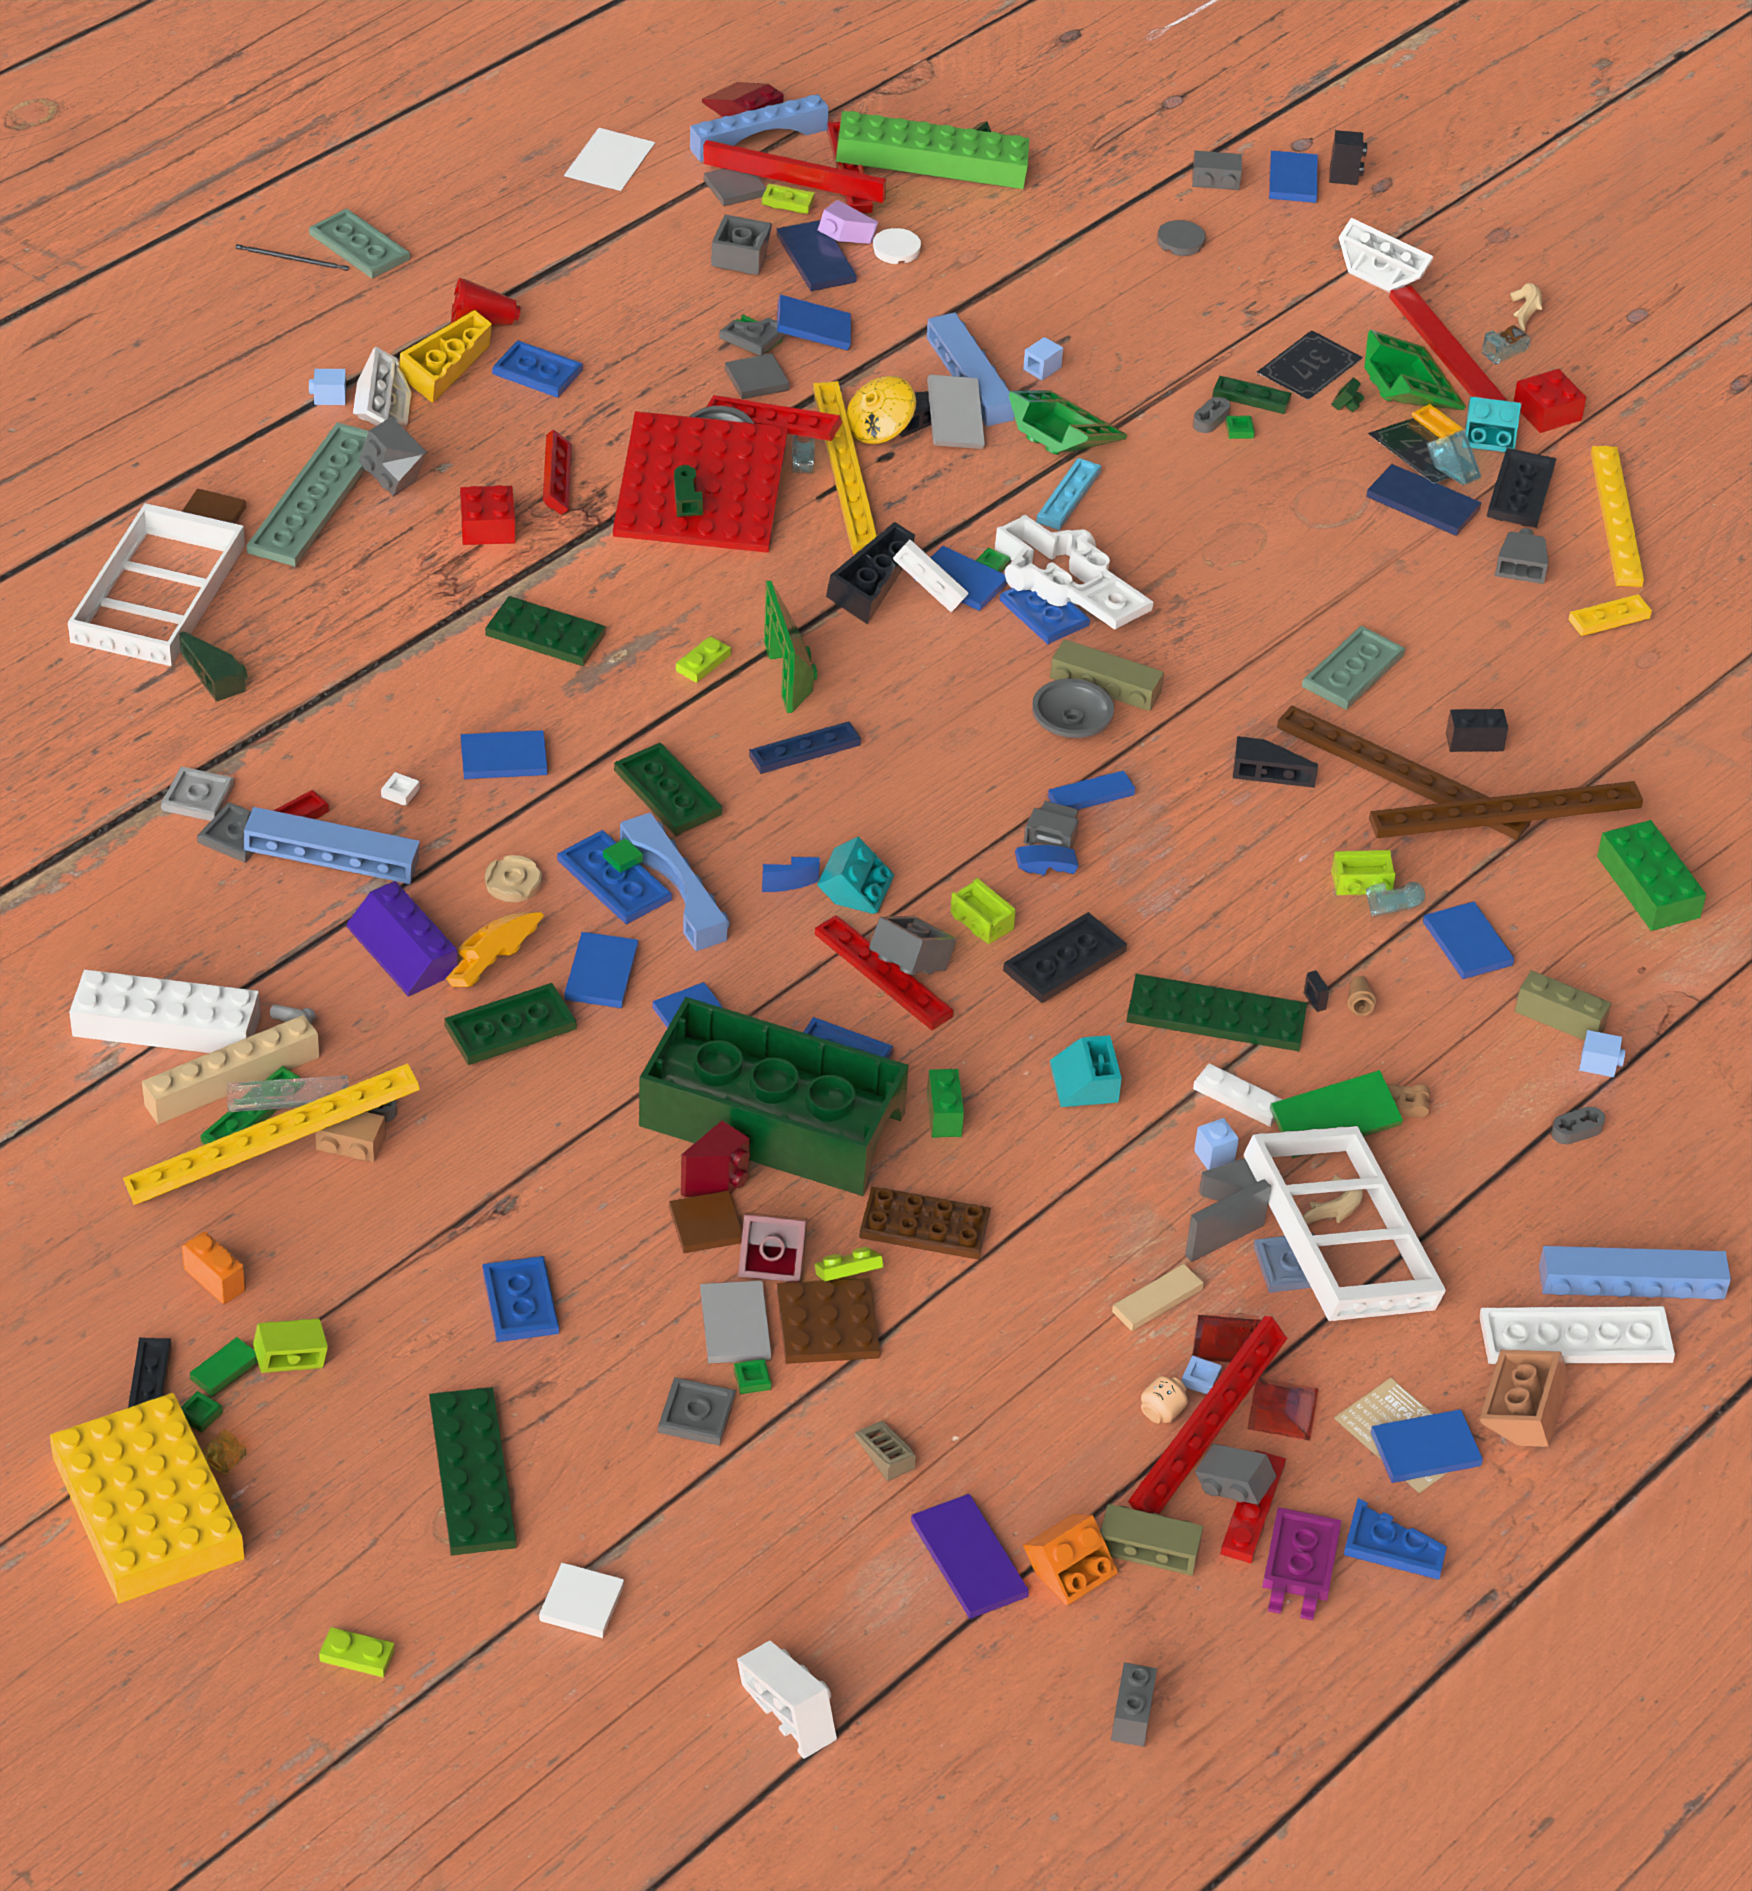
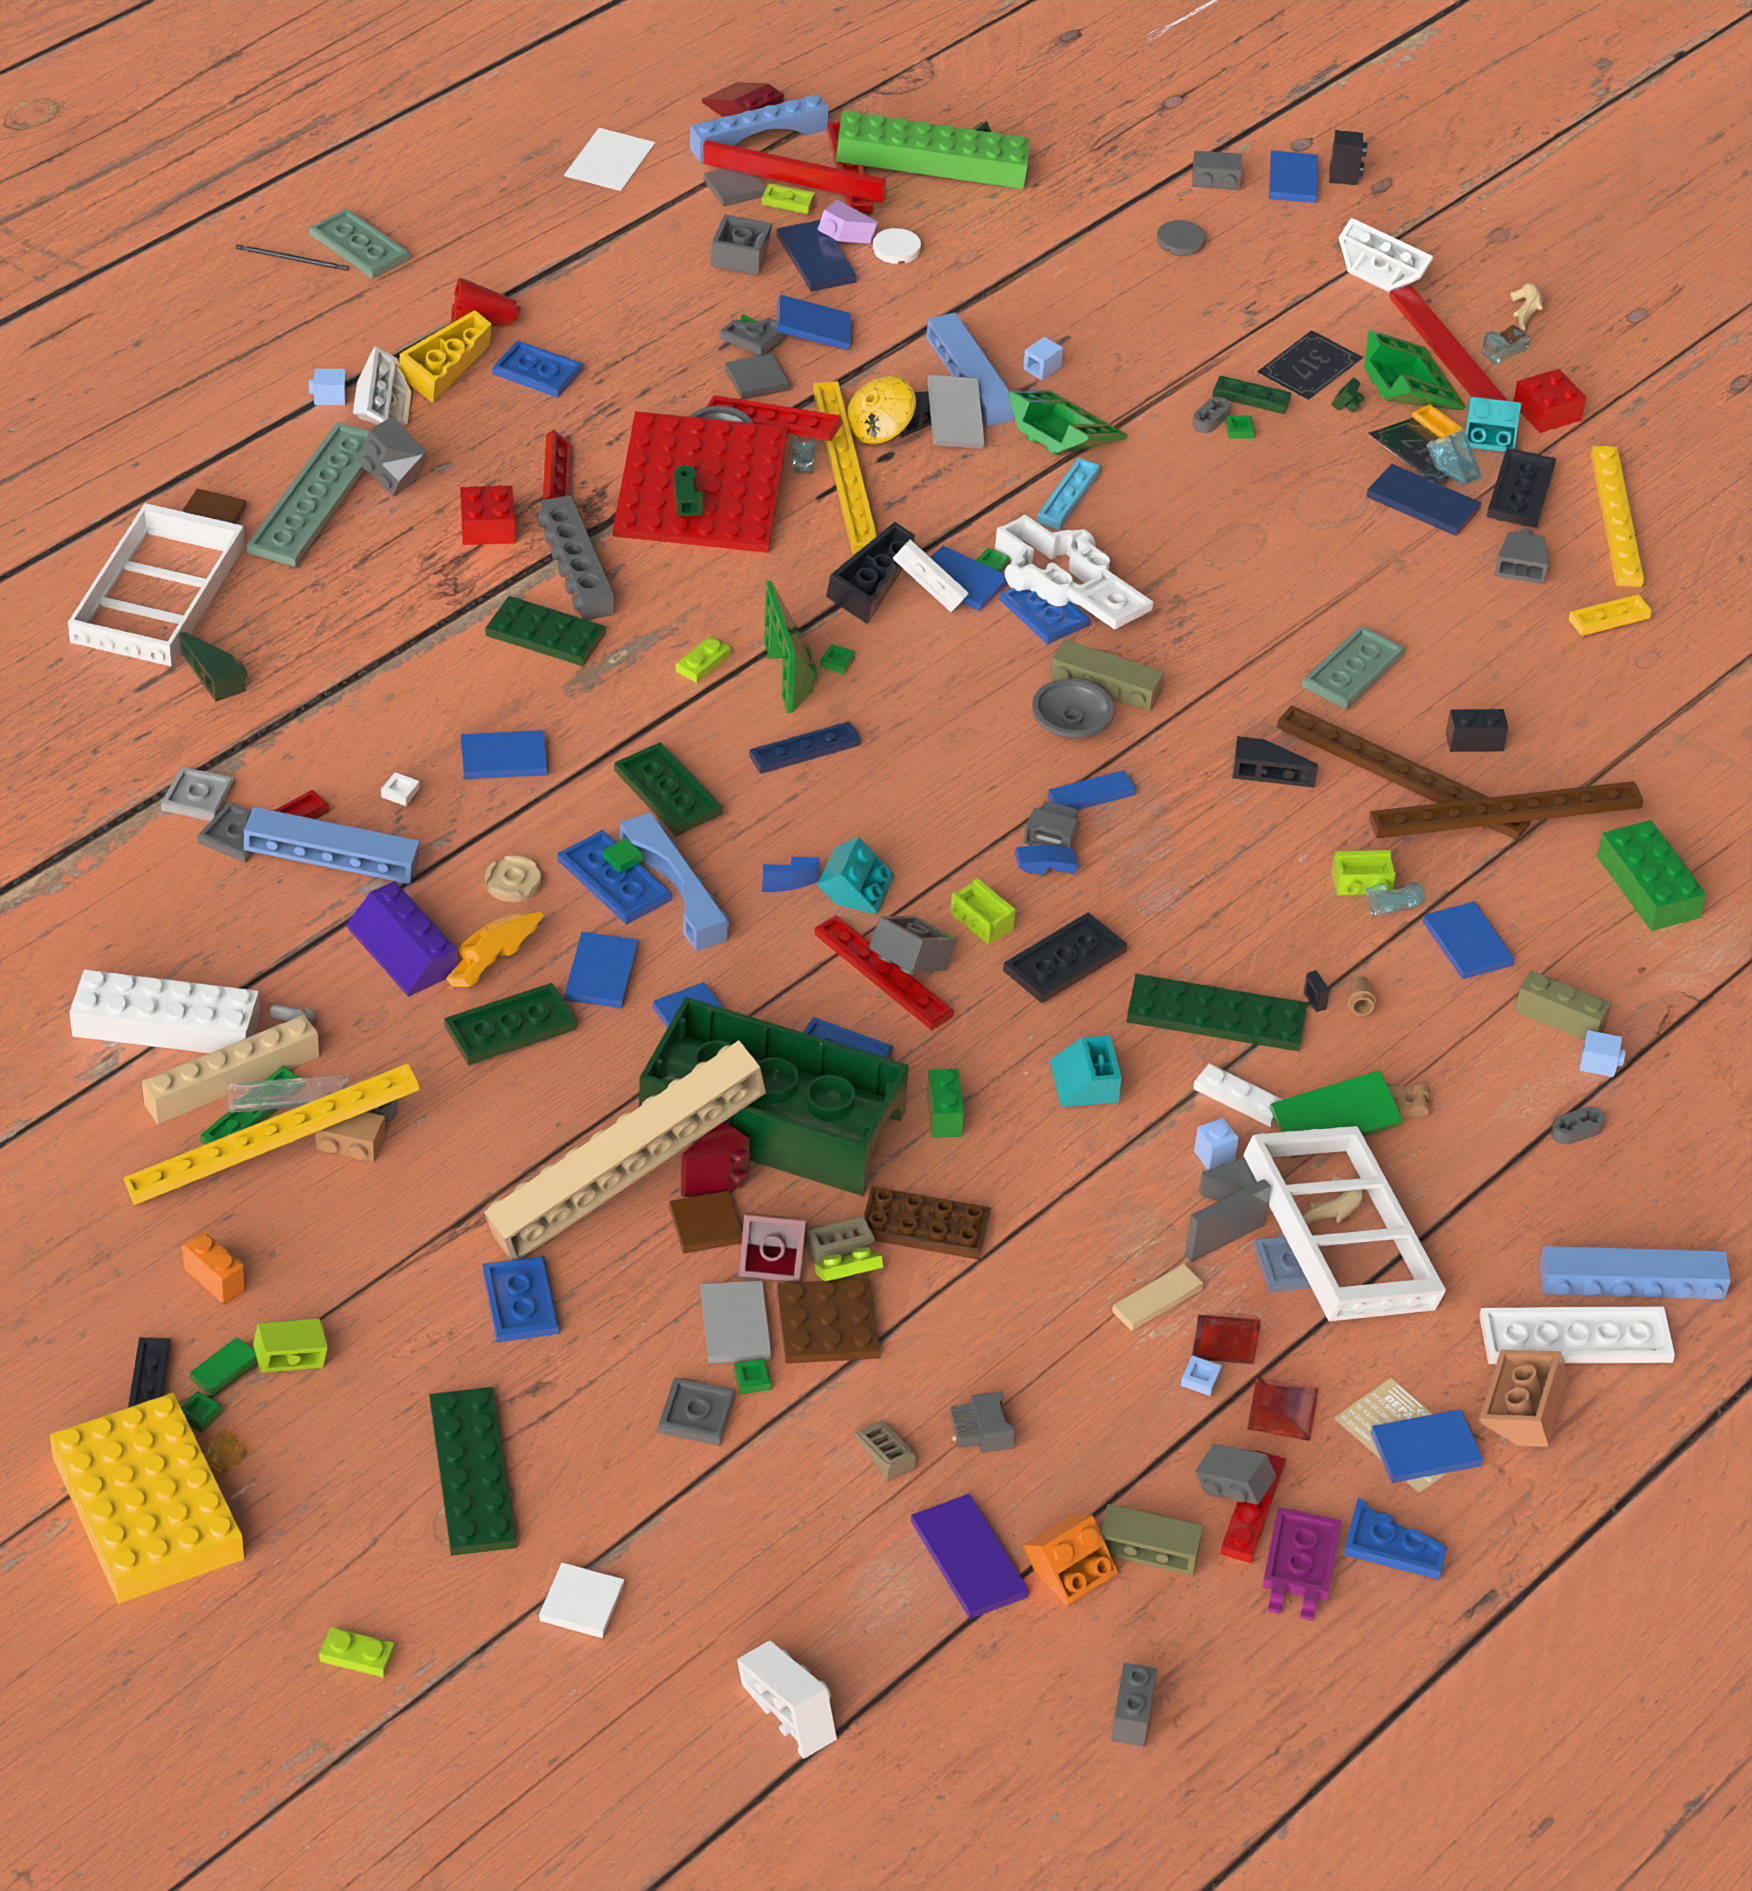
red tile [1128,1316,1288,1514] -> none
light nougat head [1141,1376,1188,1424] -> none
none -> tan brick [484,1041,766,1260]
none -> dark grey brick [537,495,614,620]
none -> dark tan slope [805,1216,875,1263]
none -> green tile [820,644,856,675]
none -> dark grey piece [950,1391,1014,1453]

